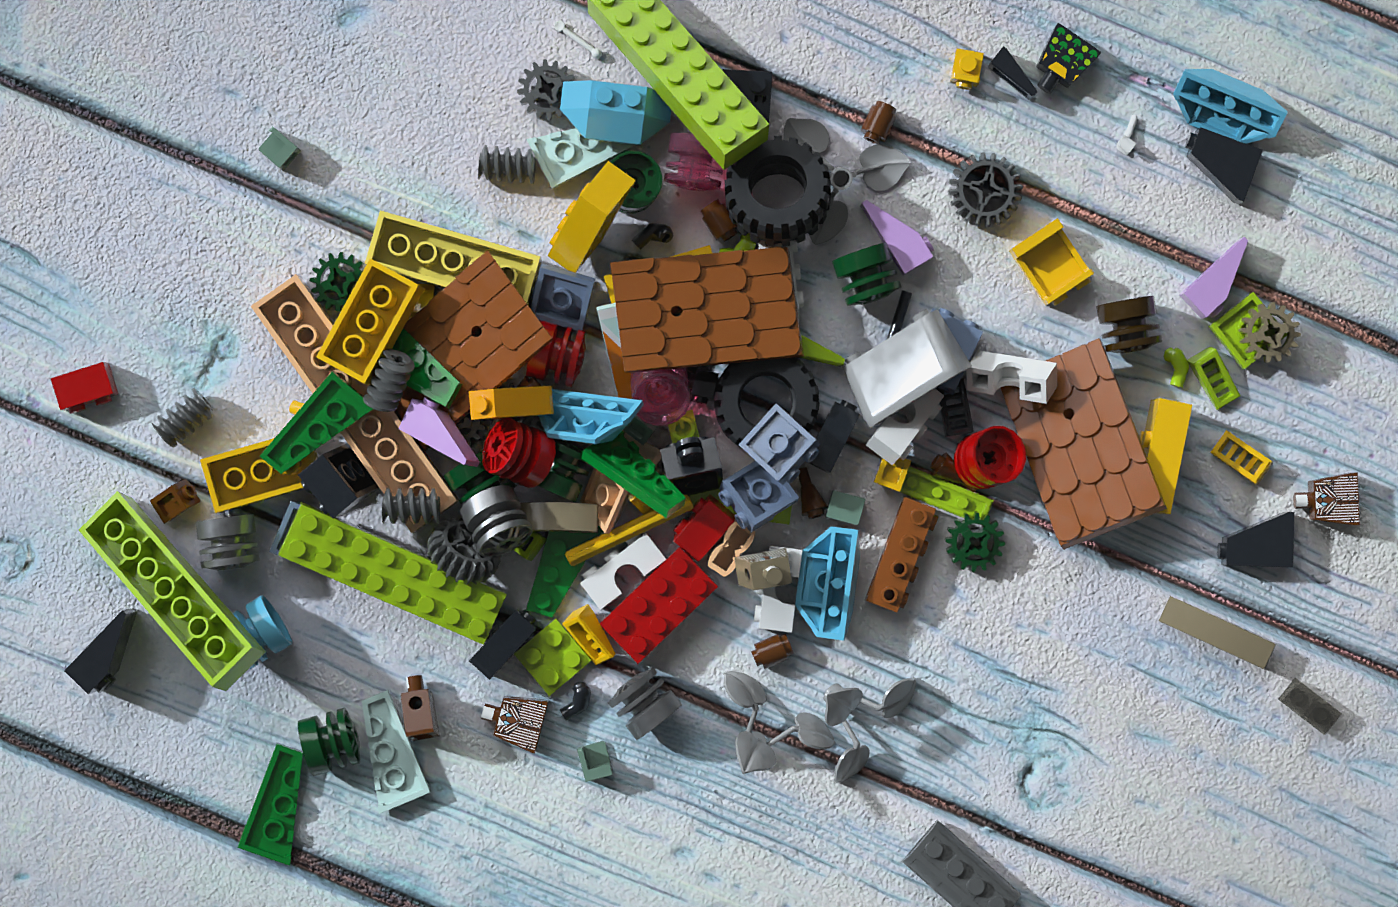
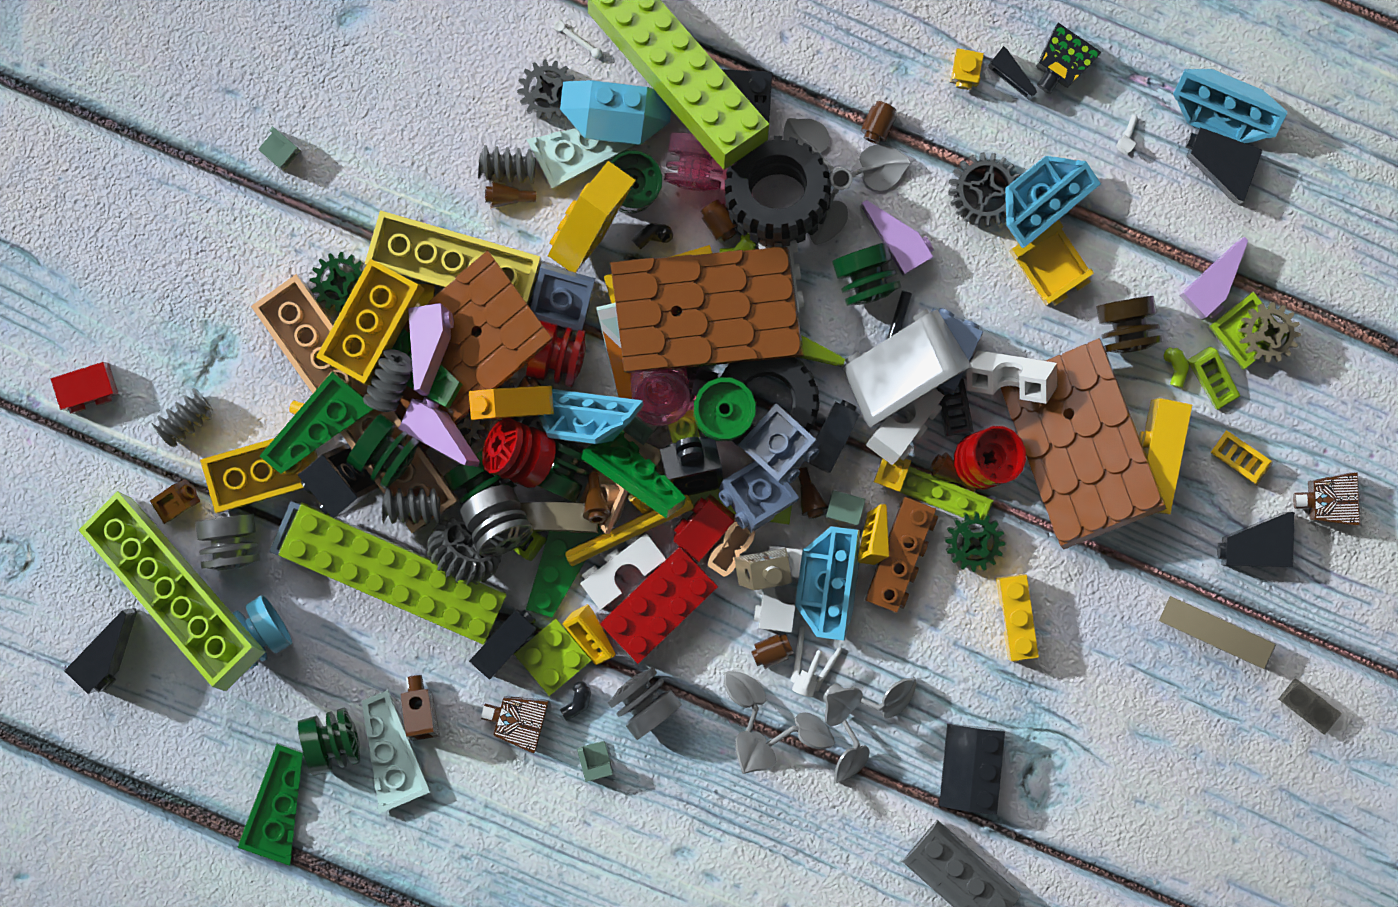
none -> dark green wheel [346,414,420,489]
none -> lavender slope [408,303,454,396]
none -> reddish brown cone [485,181,536,208]
none -> reddish brown cone [583,472,611,524]
none -> green wheel [693,378,756,442]
none -> white plant [790,626,842,698]
none -> yellow slope [858,504,889,565]
none -> black slope [939,723,1005,815]
none -> yellow arch [996,574,1039,661]
none -> medium azure wedge [1005,156,1101,248]

